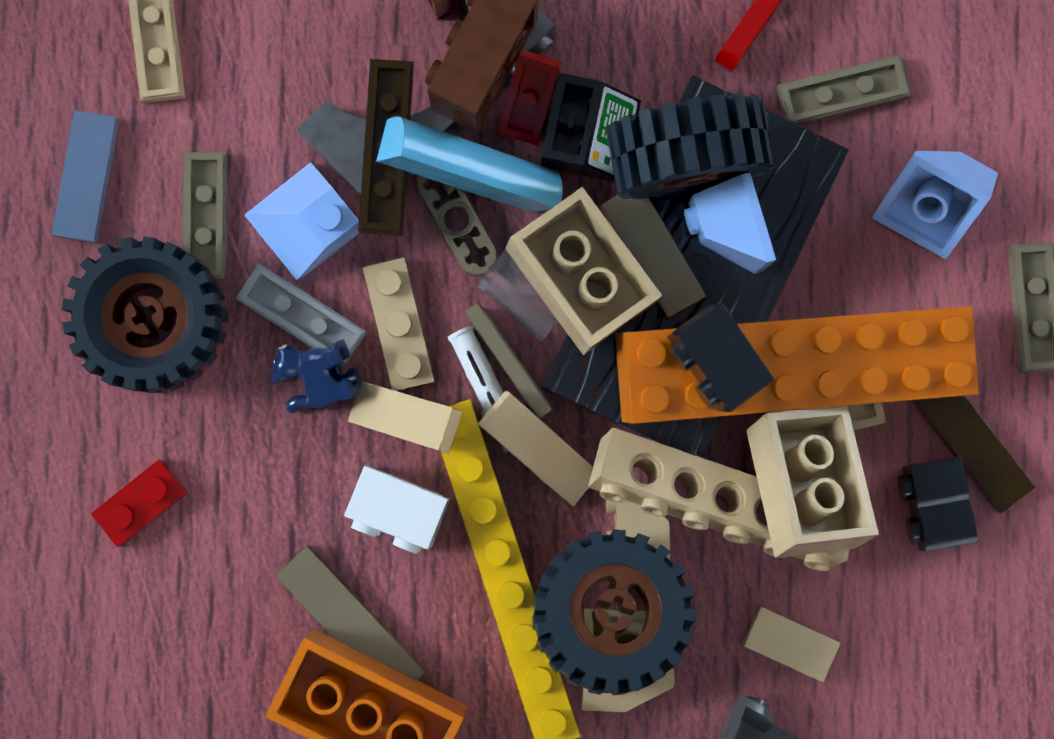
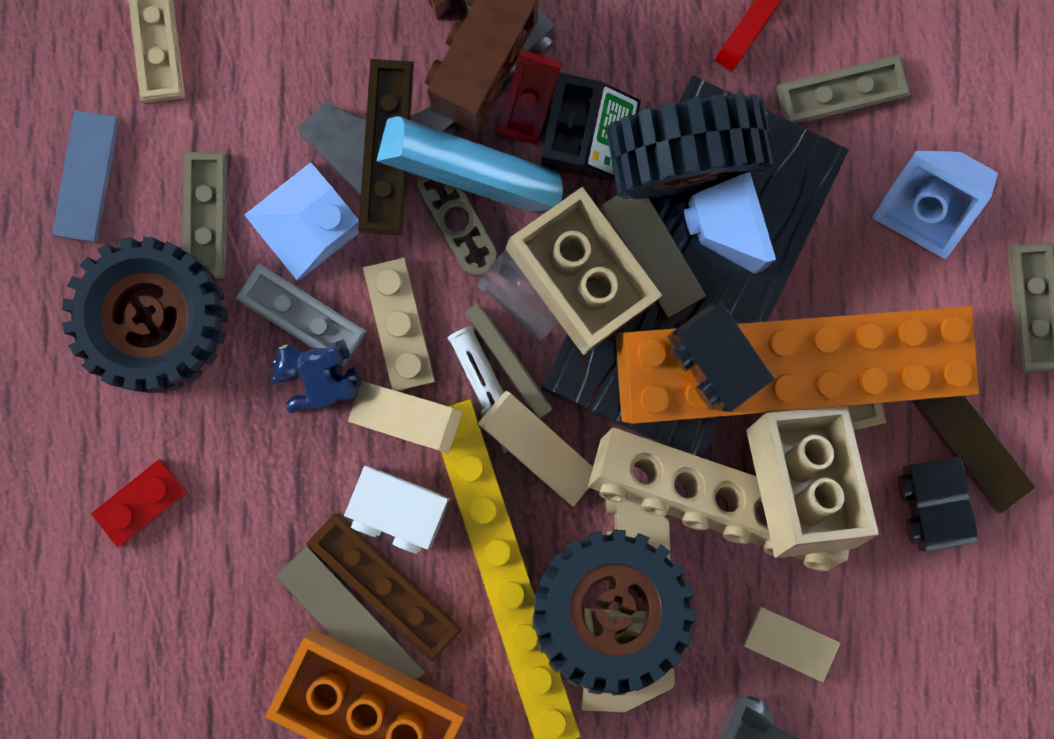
none -> reddish brown tile [306,512,462,662]

